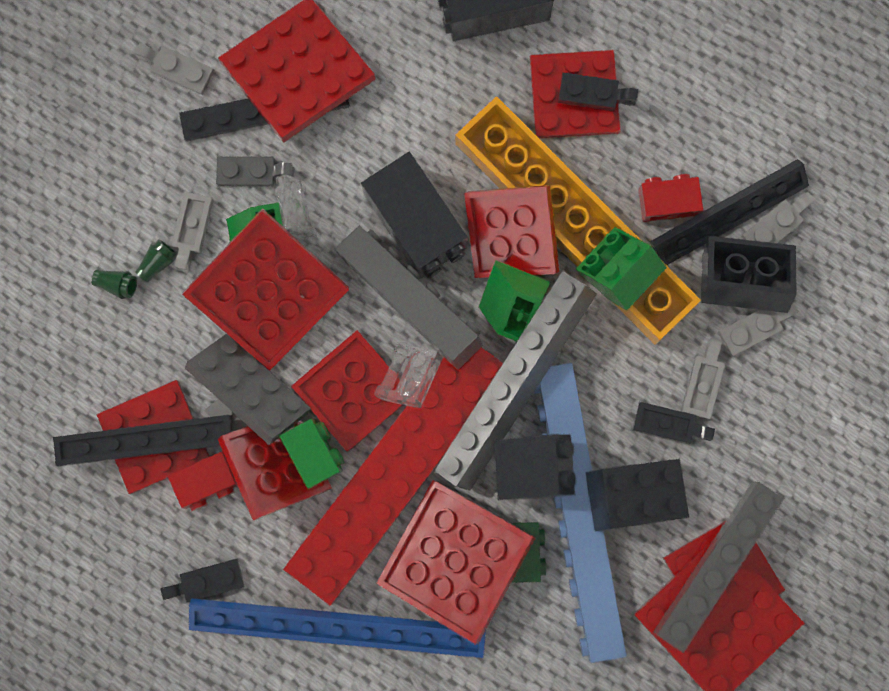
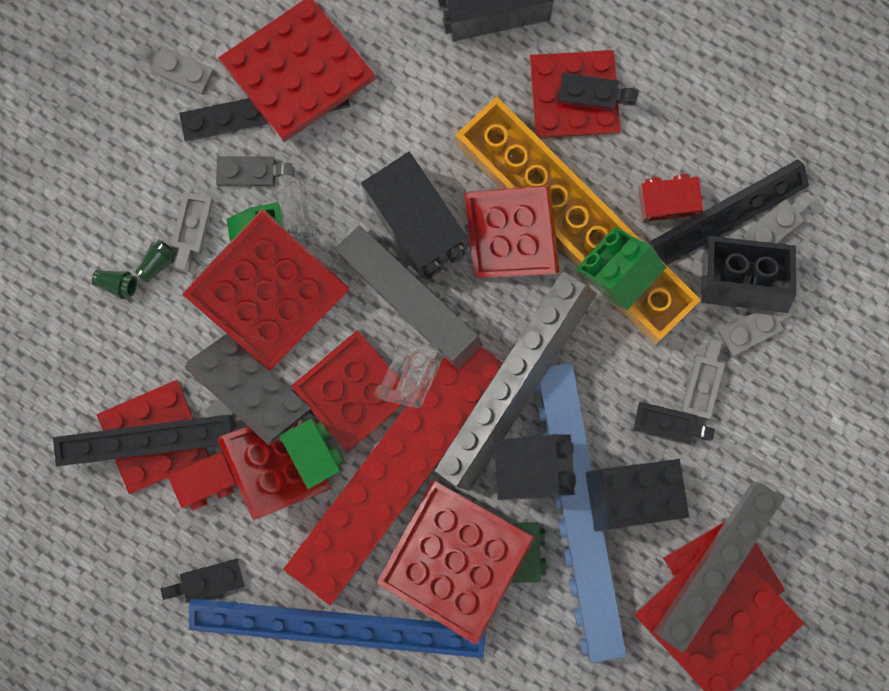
green slope [478,260,550,342] -> none

